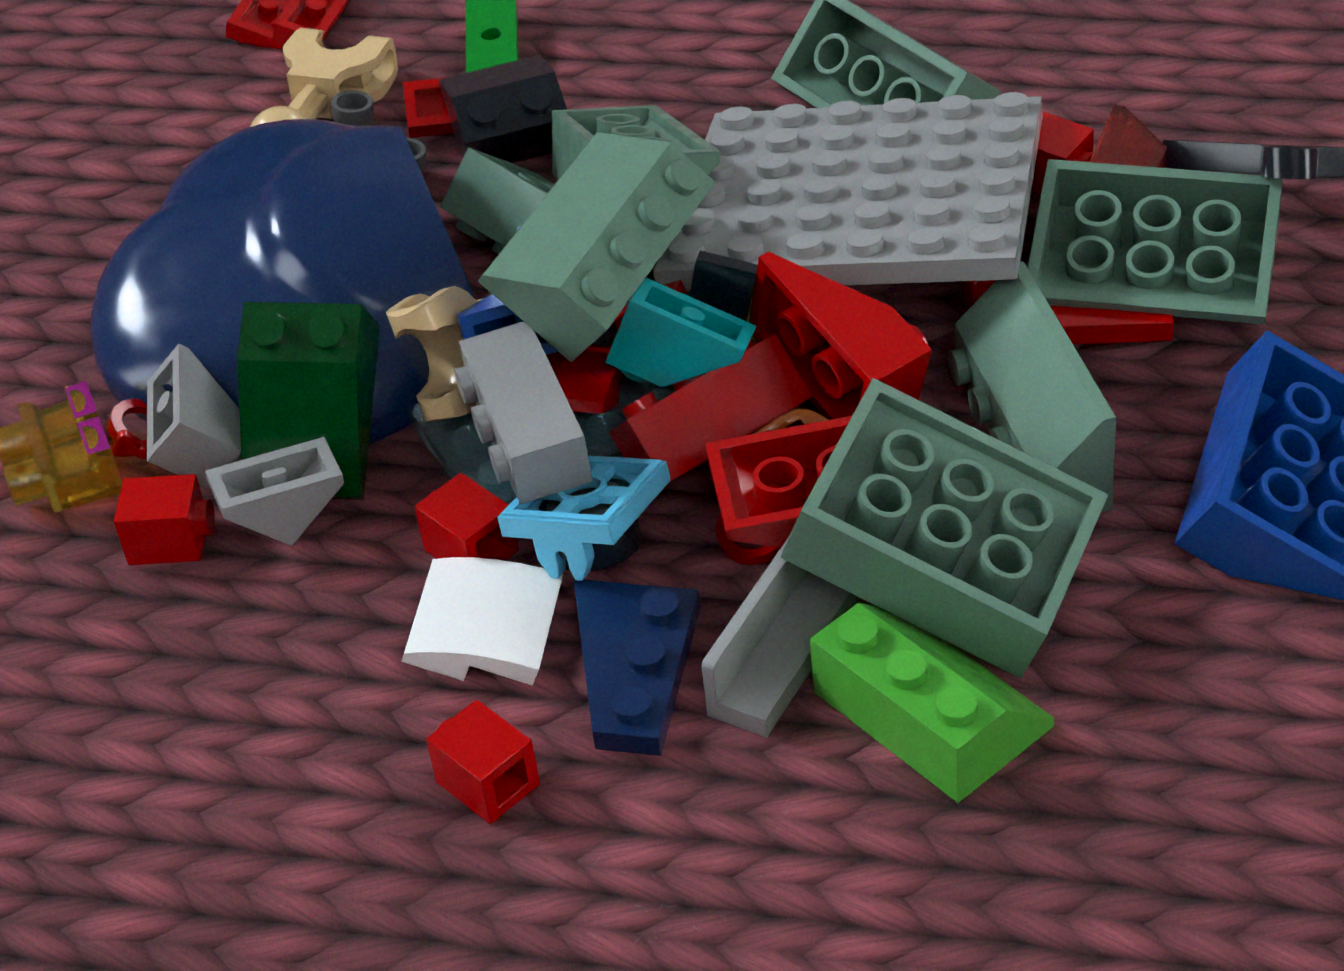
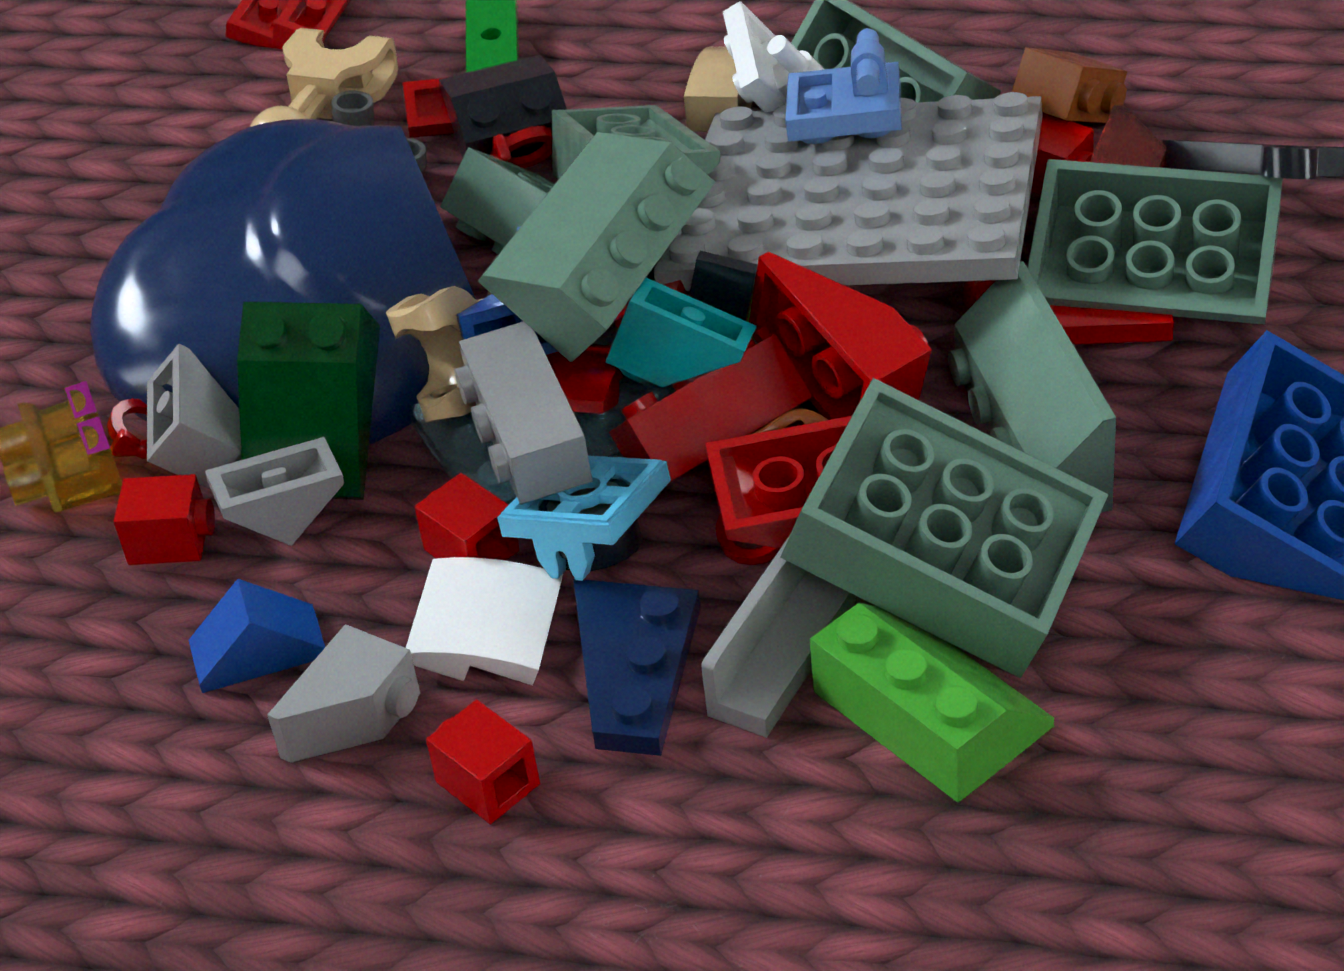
none -> blue slope [189,579,325,693]
none -> light grey slope [267,624,420,763]
none -> red piece [490,126,552,168]
none -> tan slope [684,47,752,132]
none -> white plate [723,1,825,112]
none -> medium blue plate [785,29,902,144]
none -> dark orange brick [1012,47,1128,123]

